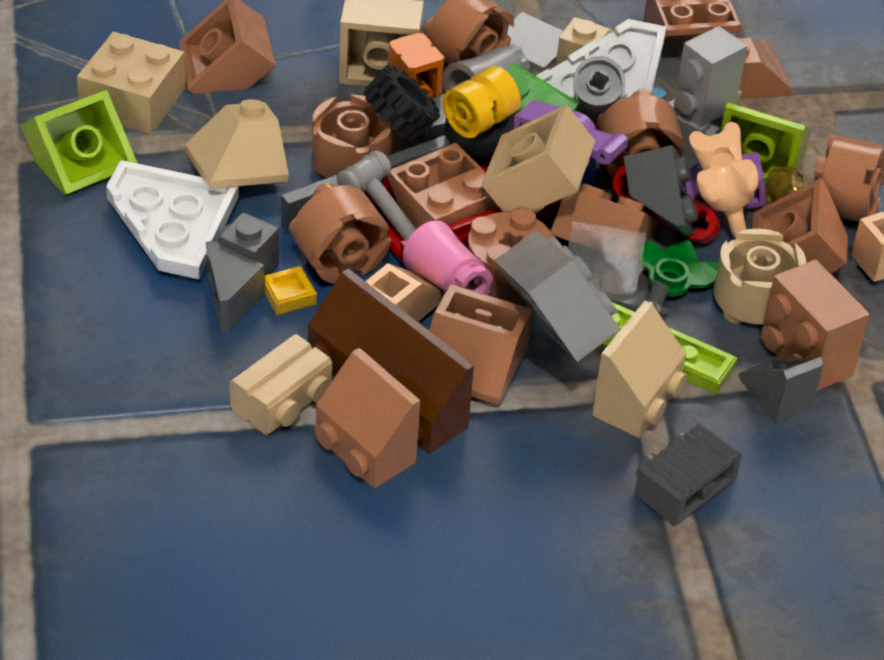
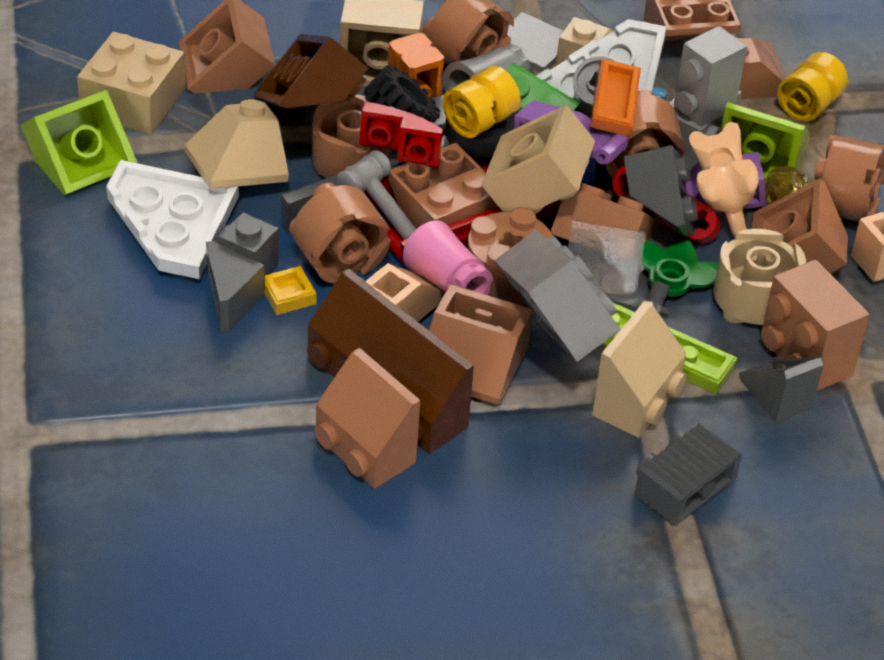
tan brick [230,334,332,436] -> none
none -> reddish brown slope [253,34,369,108]
none -> red slope [359,101,443,167]
none -> orange tile [589,58,641,137]
none -> yellow wheel [777,52,849,122]

